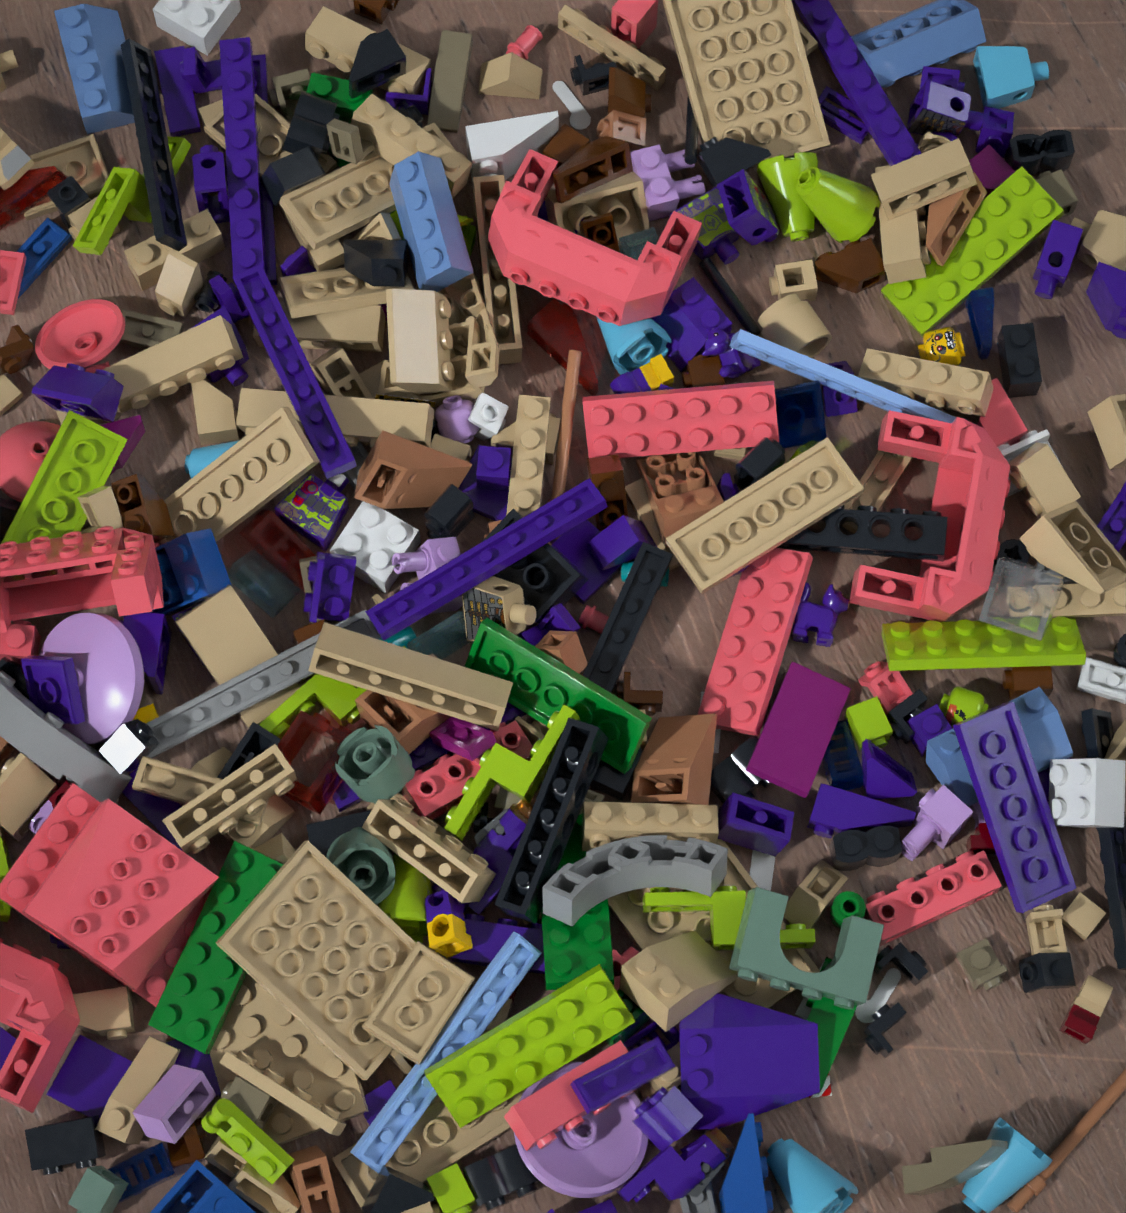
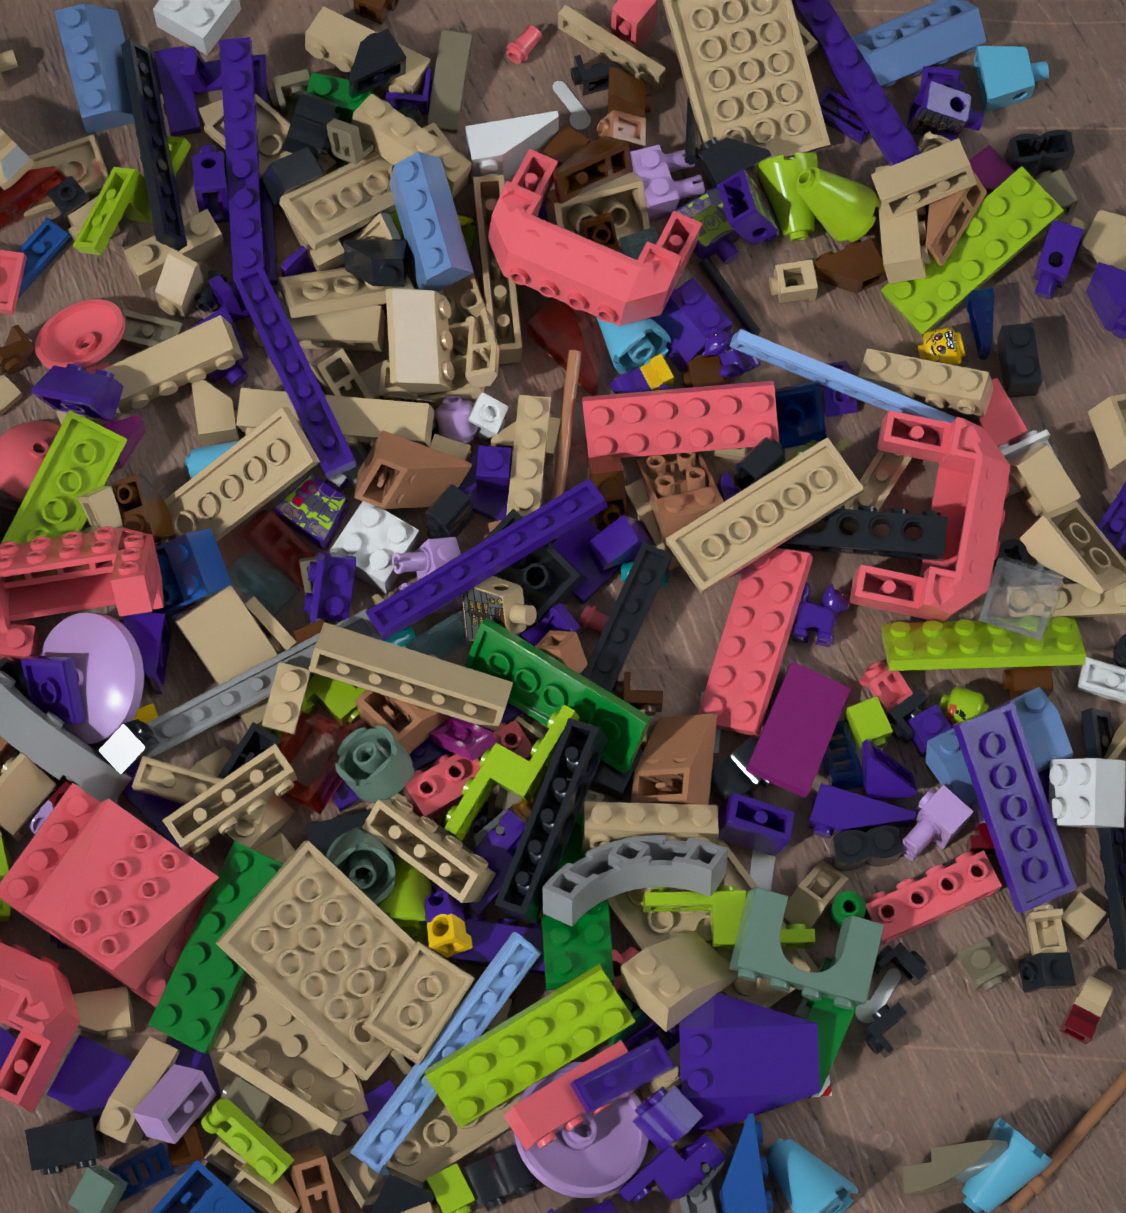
tan slope [479,52,542,99] -> none
tan piece [758,294,832,358] -> none
dark purple bracket [976,106,1014,158] -> none
none -> tan plate [244,596,298,654]
none -> tan plate [262,662,311,735]

